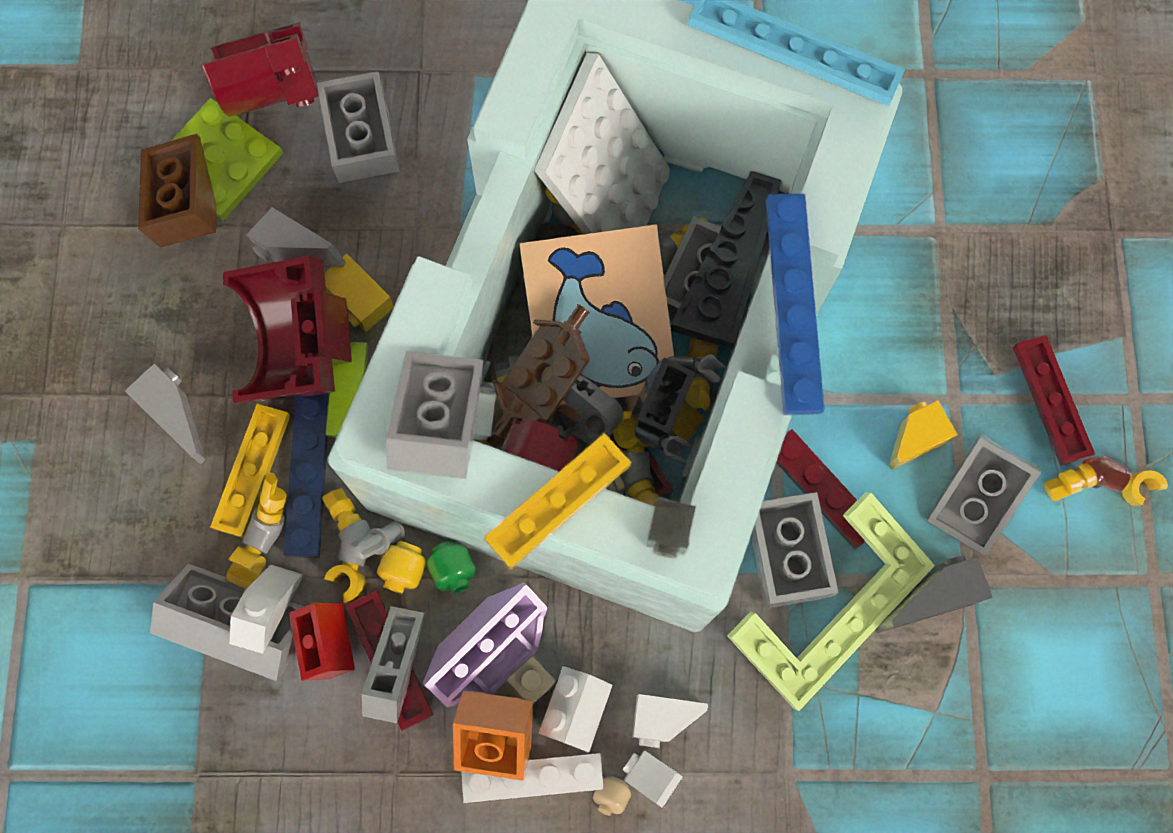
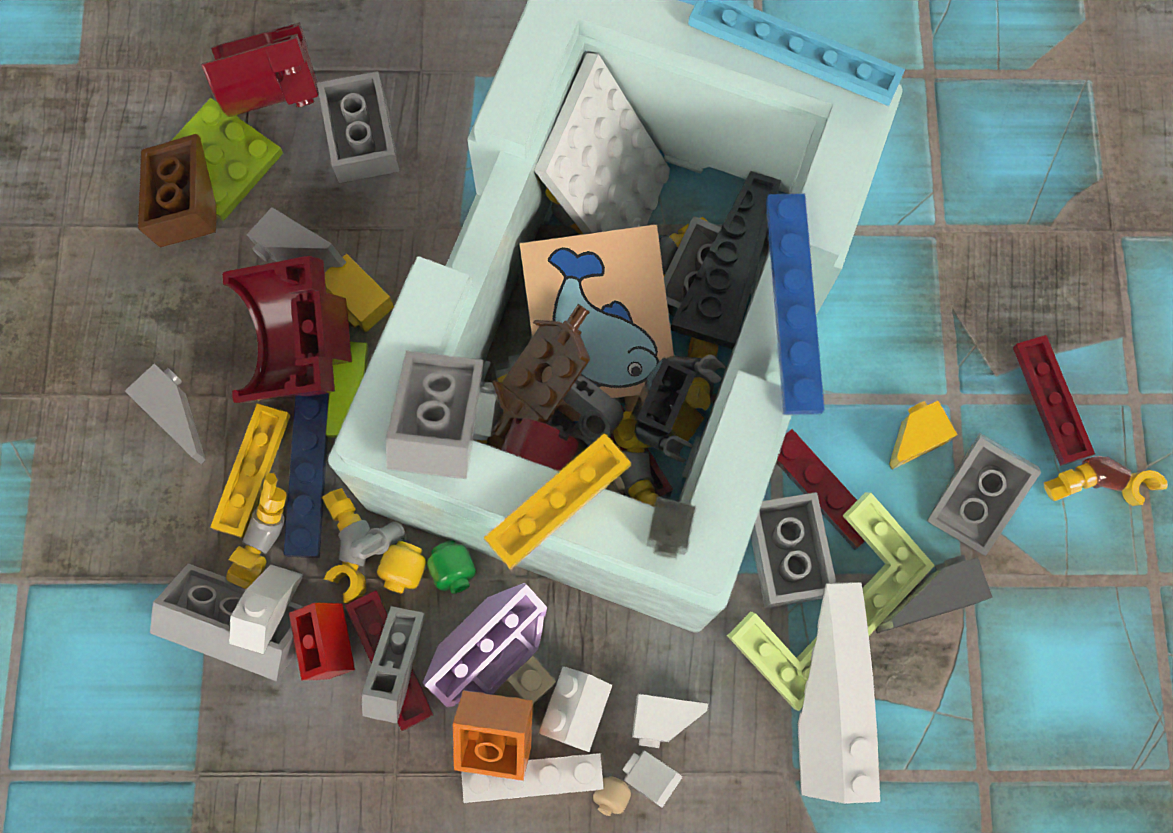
none -> white wedge [798,582,880,803]

